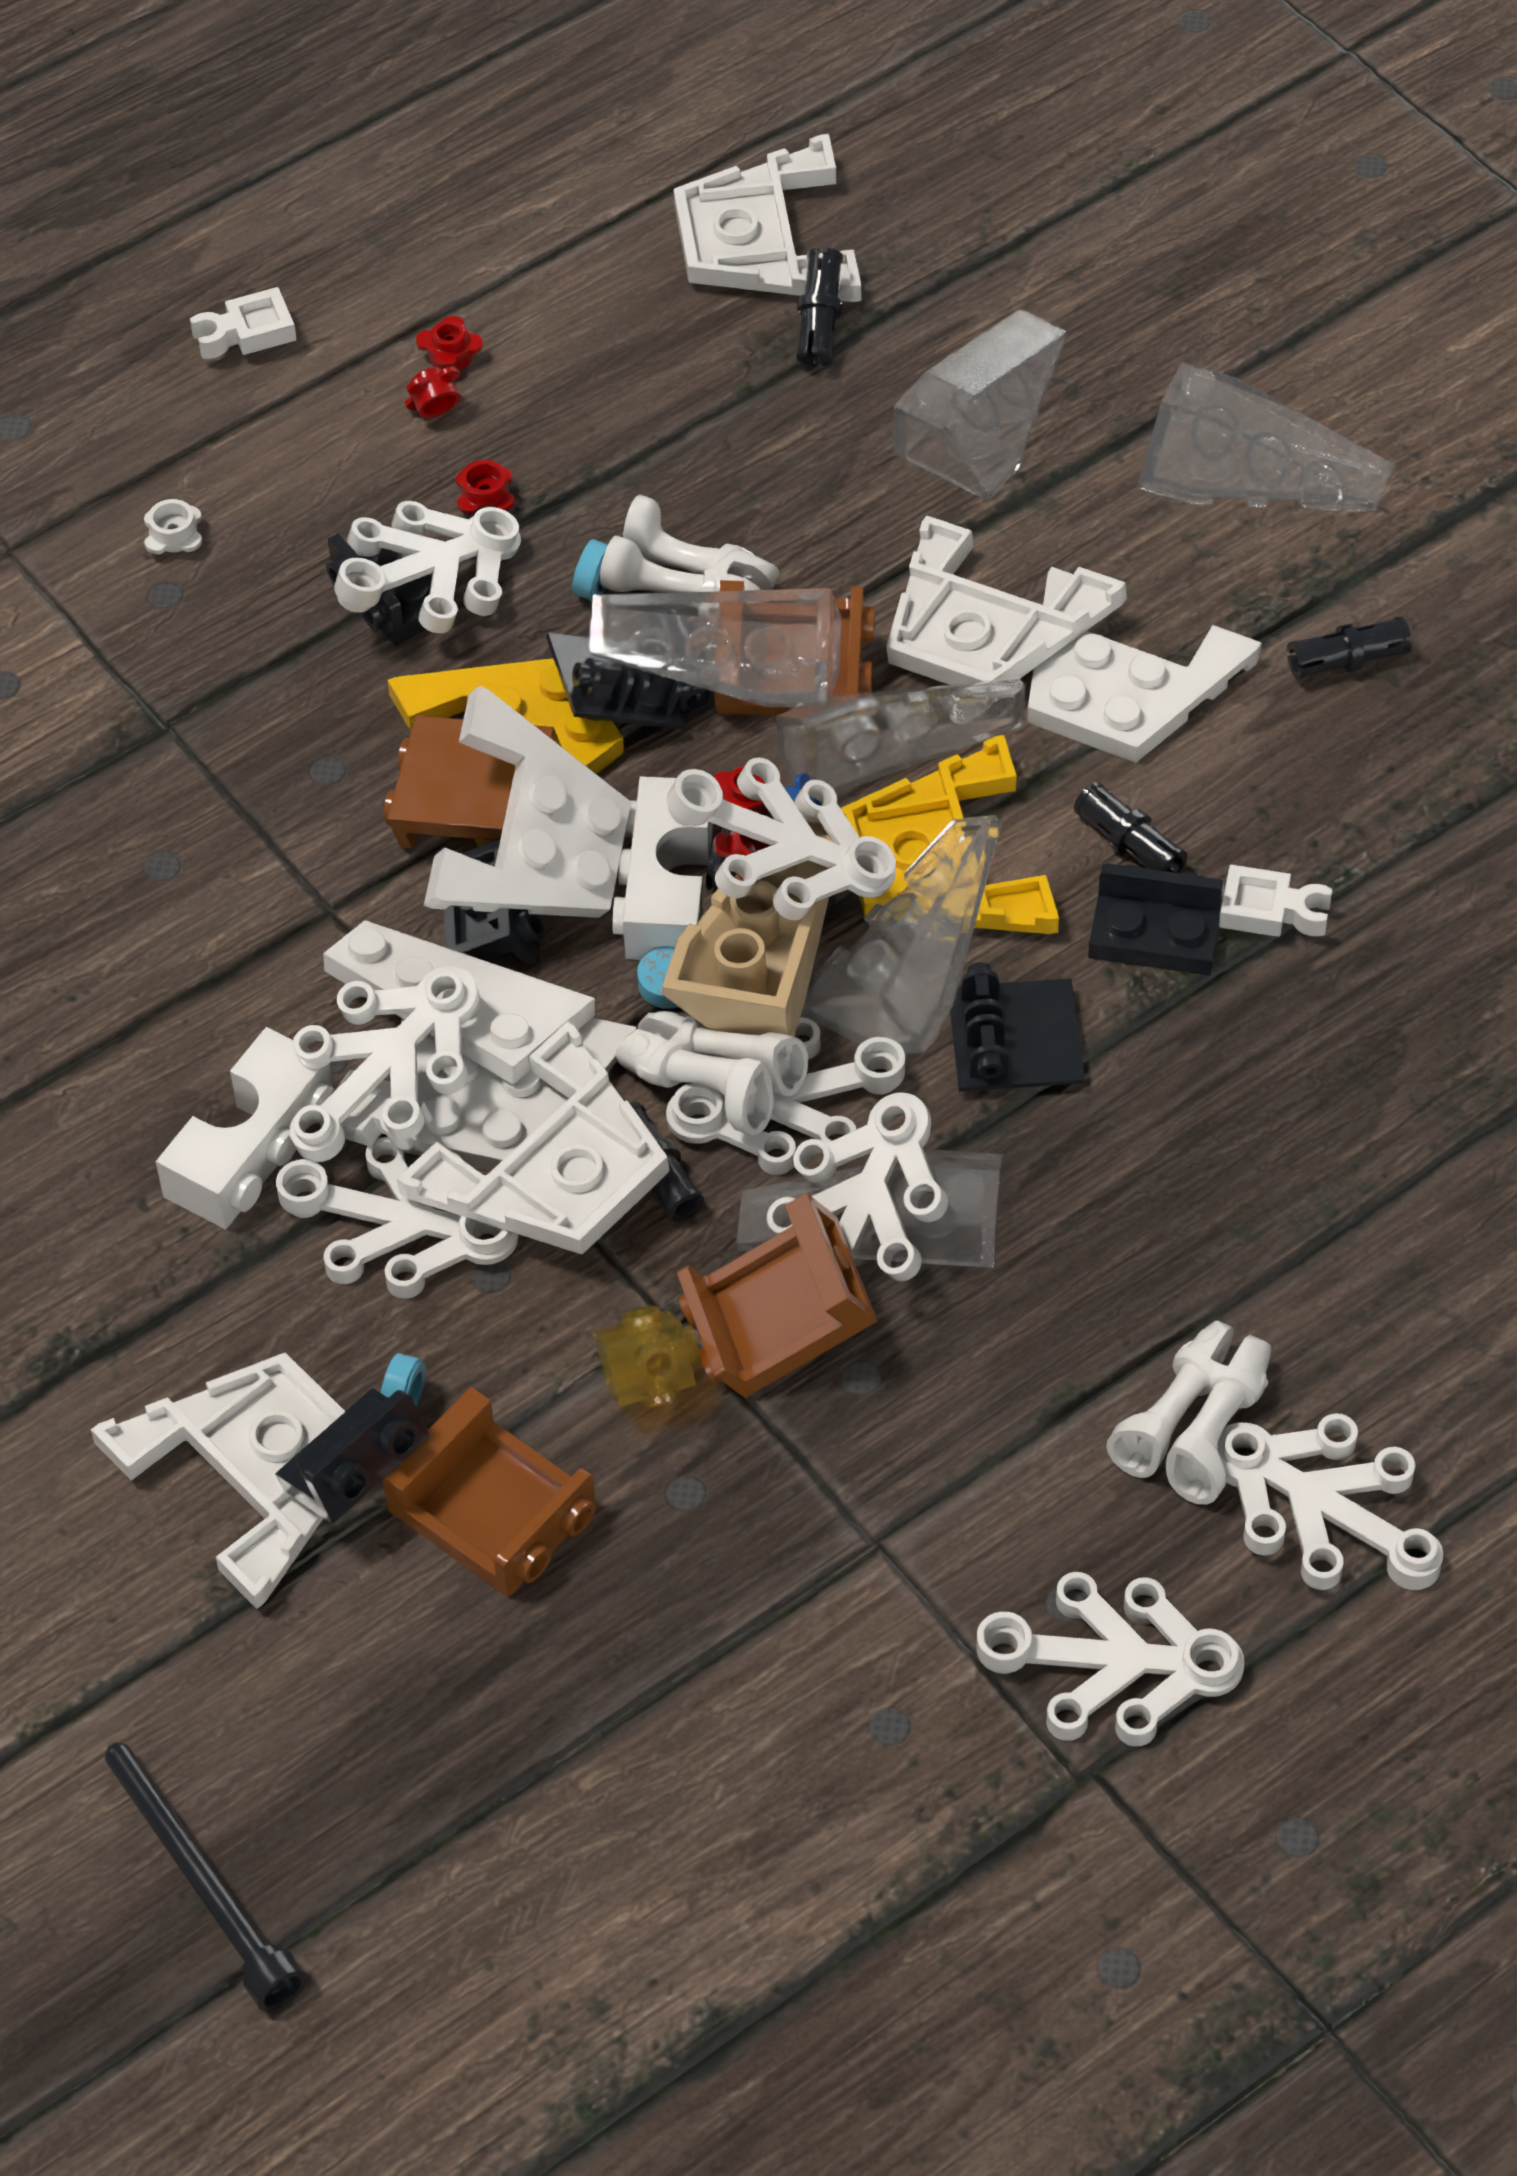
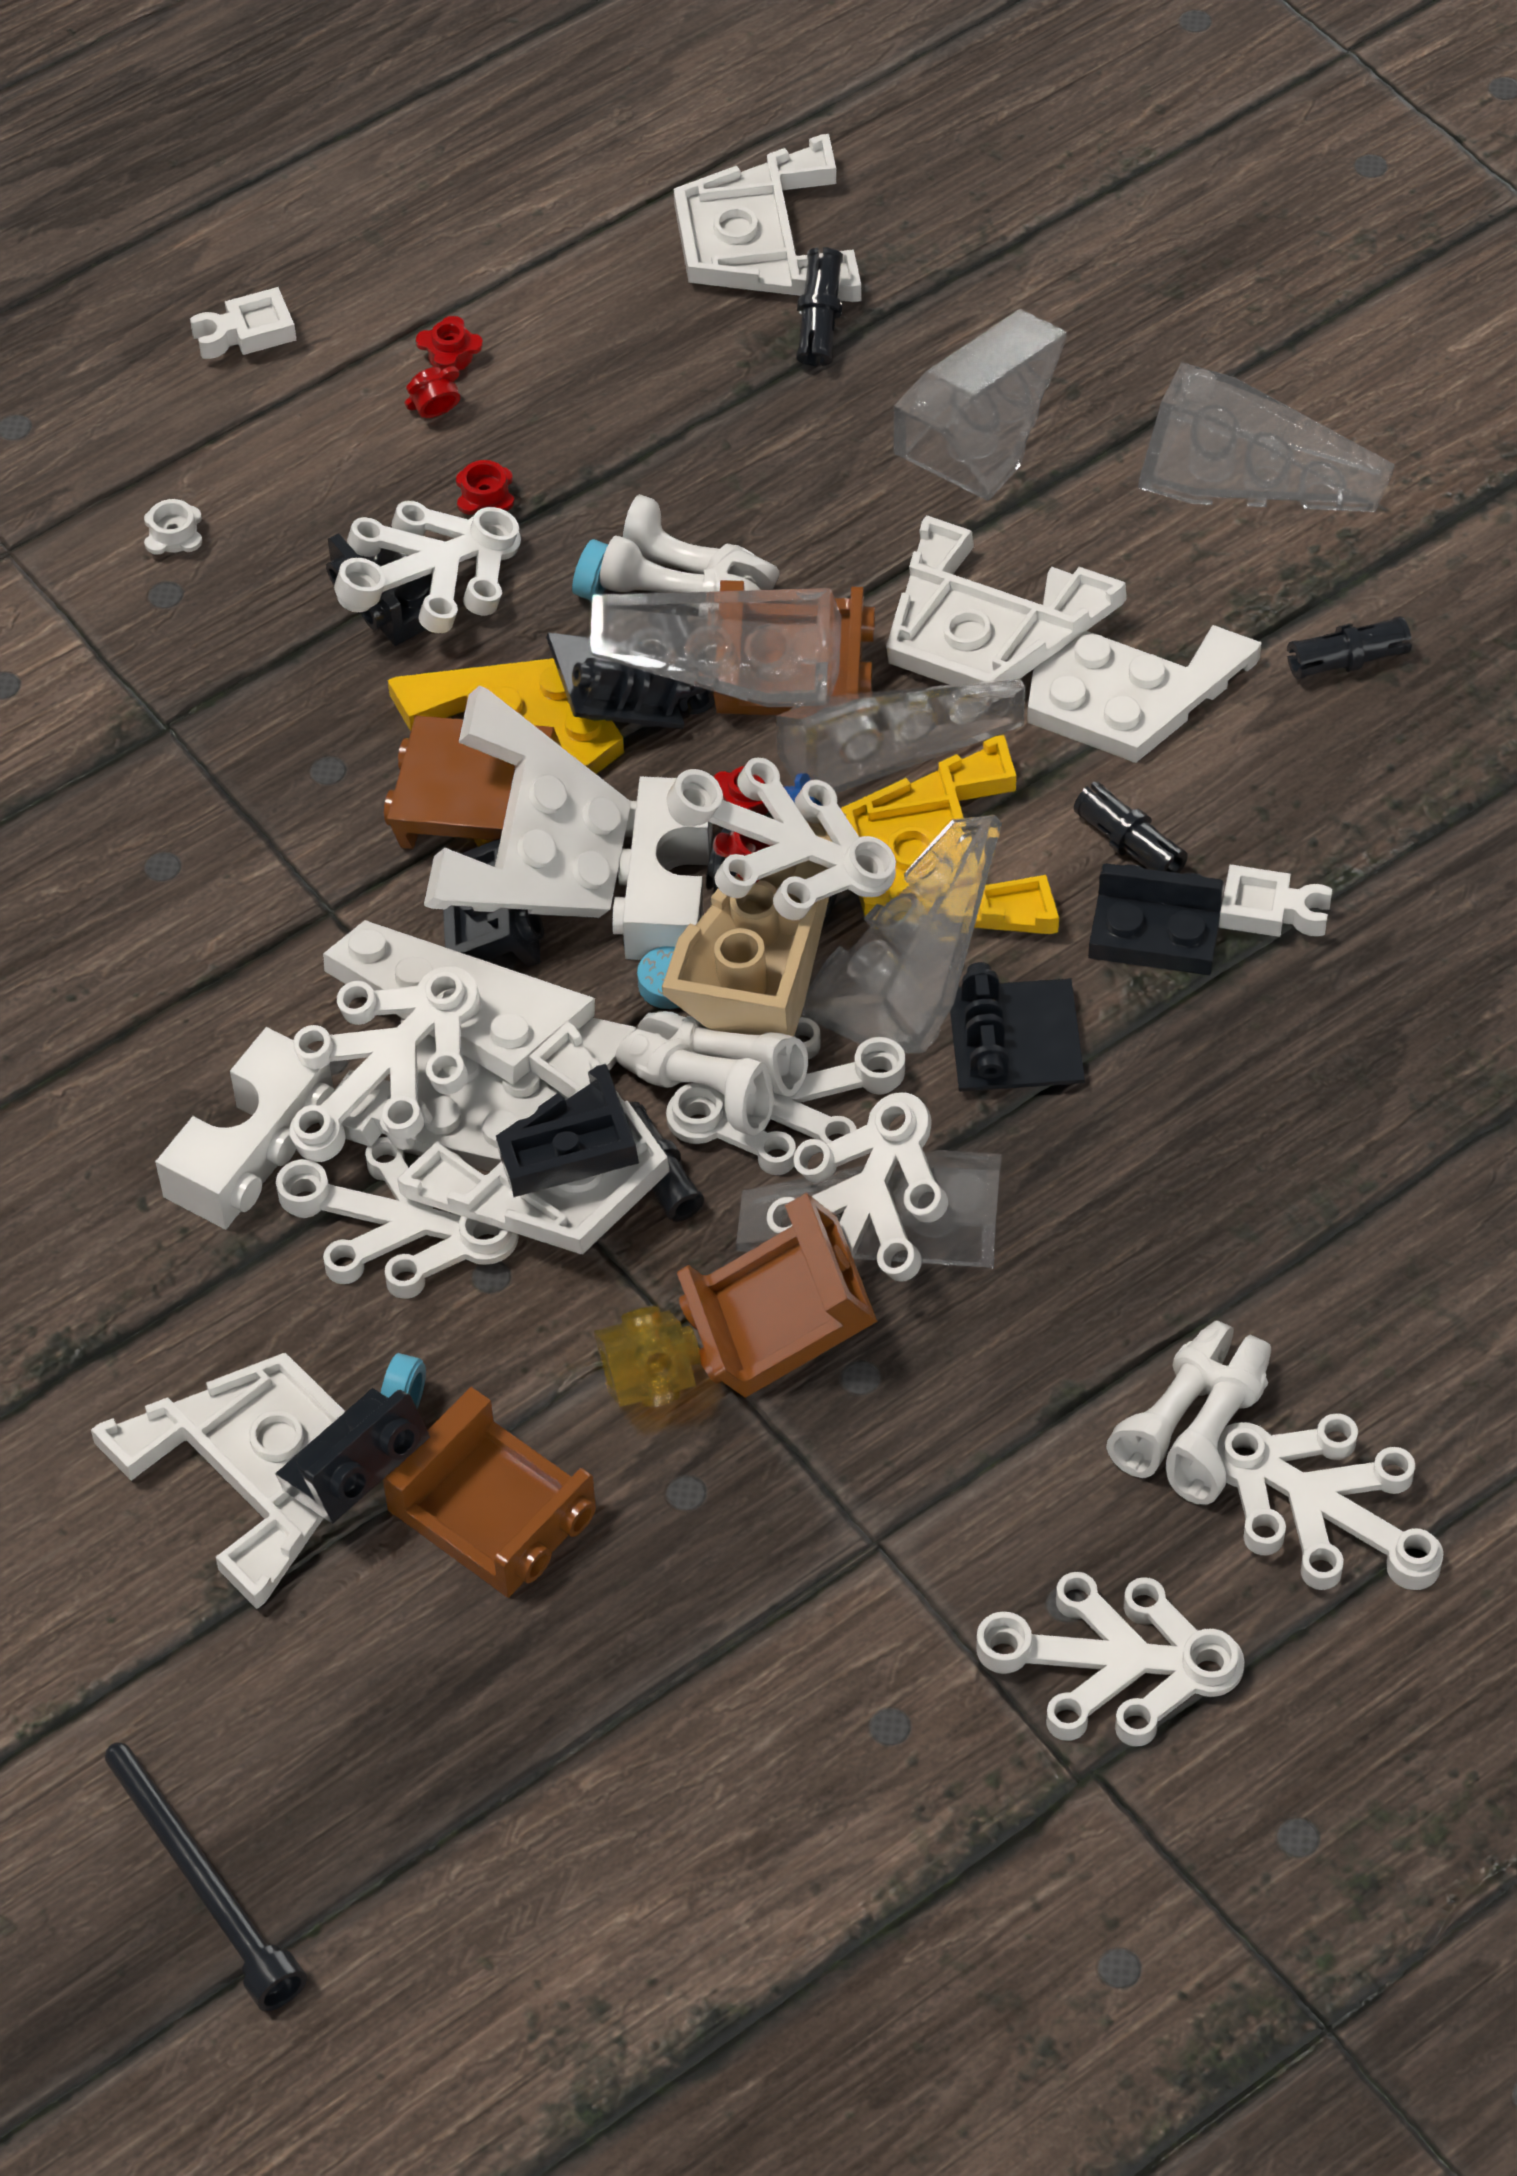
none -> black wing [495,1063,639,1197]

